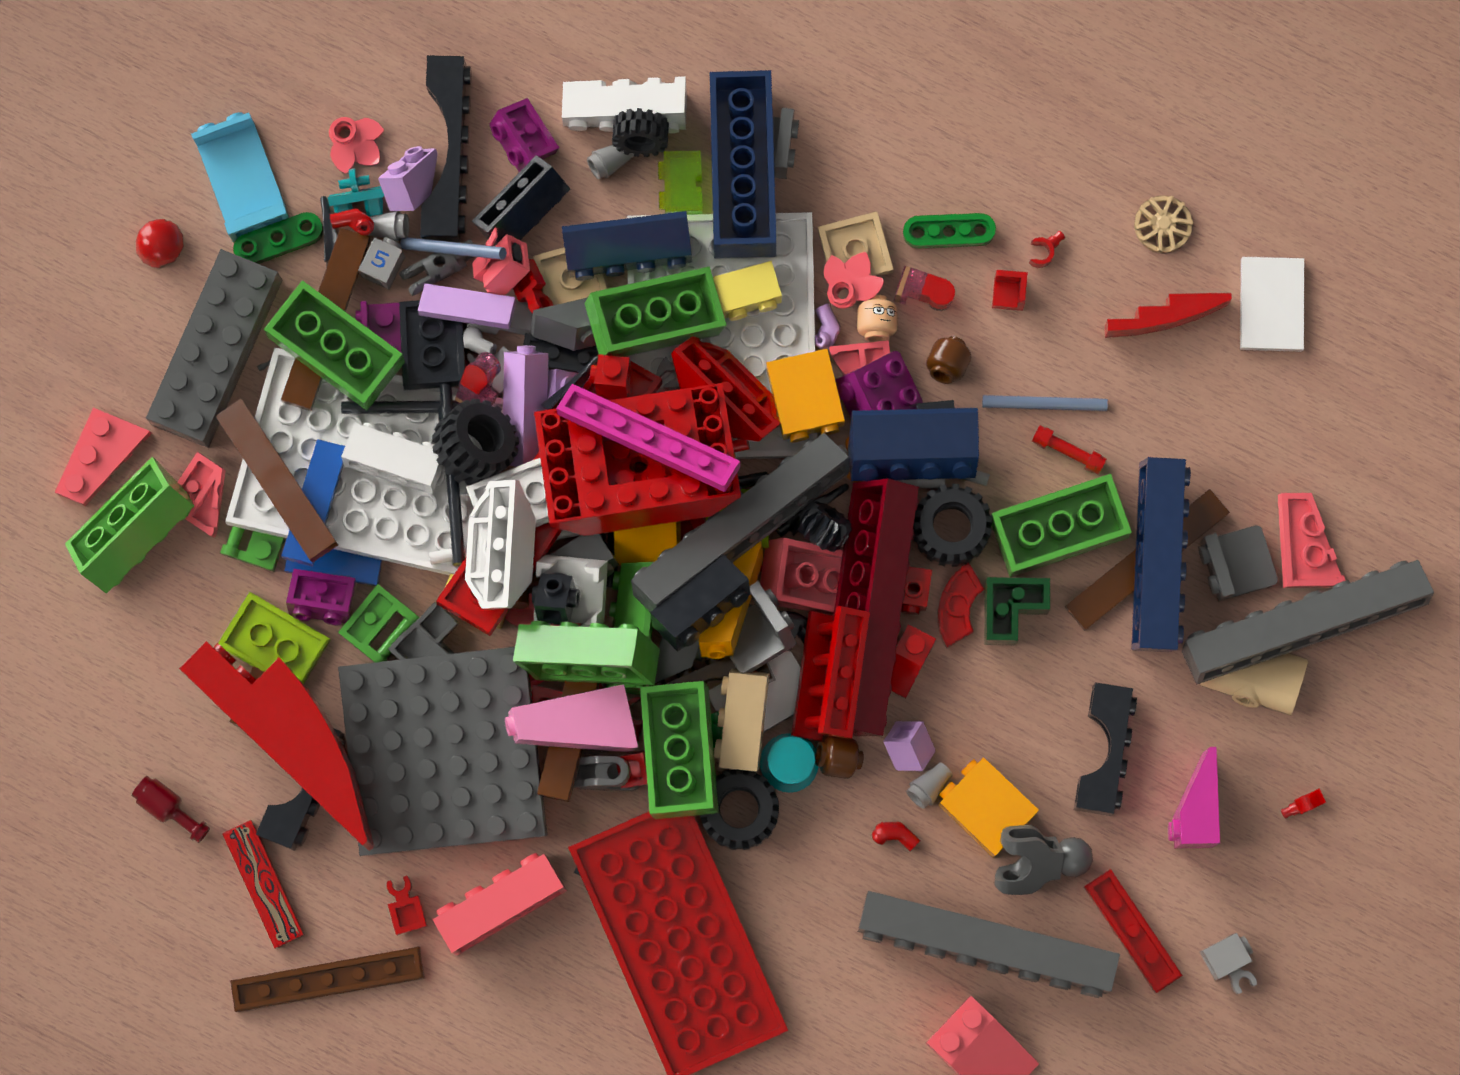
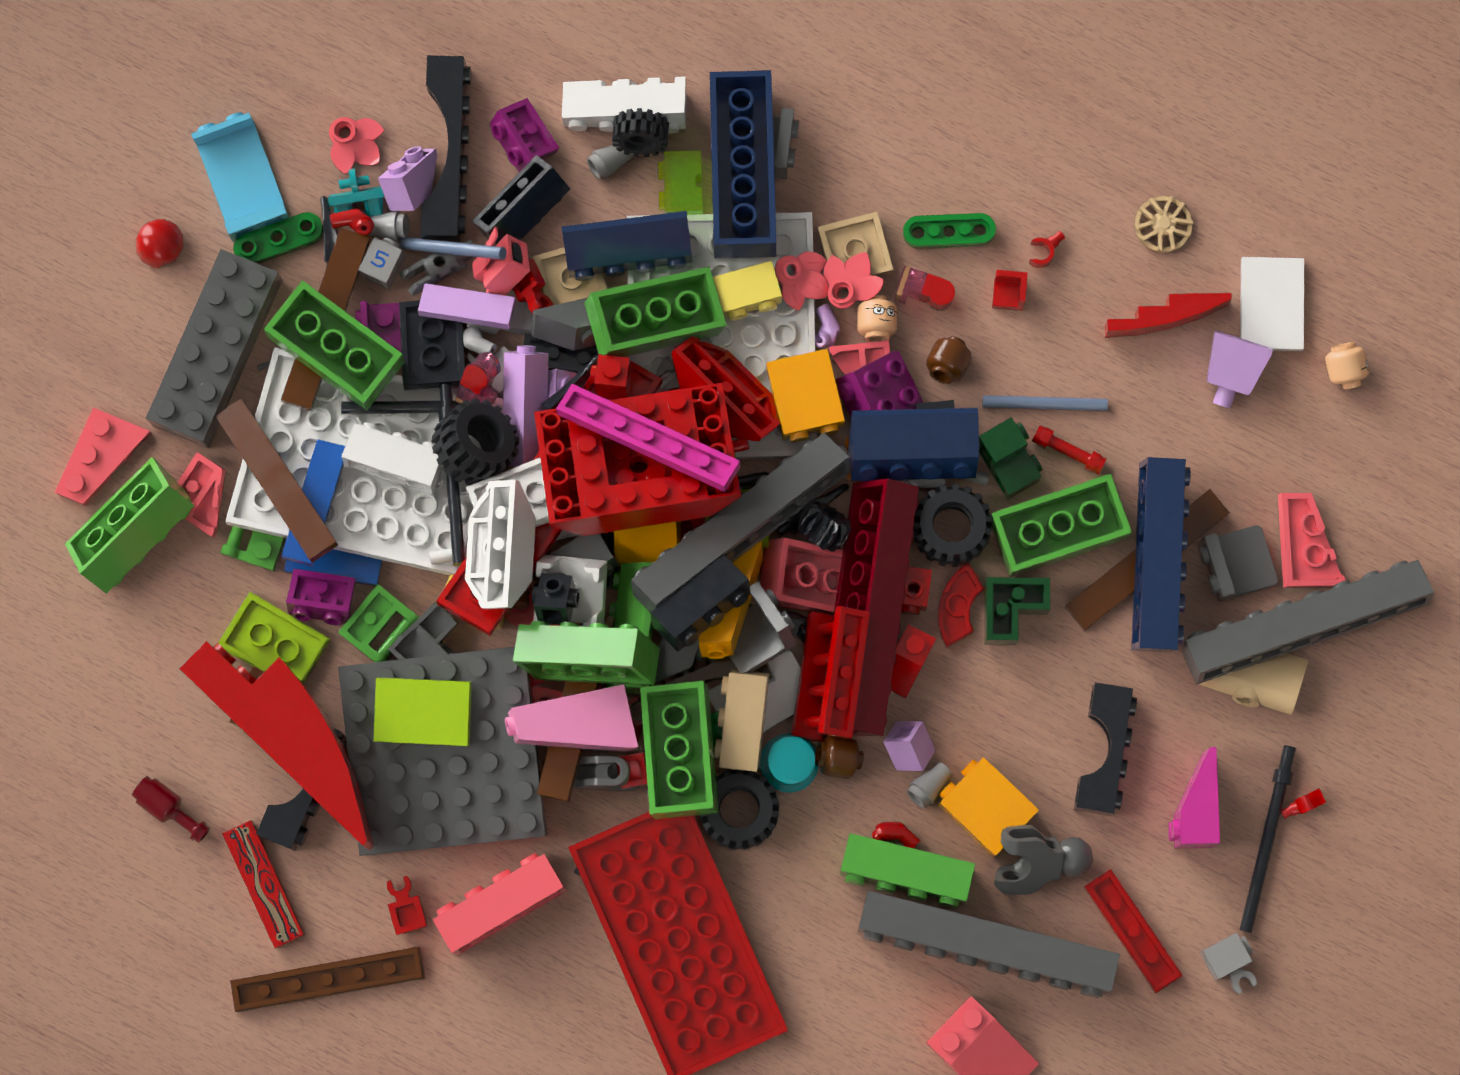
none -> lime tile [374,677,472,746]
none -> coral plate [774,251,828,310]
none -> bright green brick [840,833,975,909]
none -> dark green brick [979,417,1043,500]
none -> lavender torso [1207,330,1273,408]
none -> black bar [1239,745,1296,933]
none -> light nougat head [1325,342,1369,390]

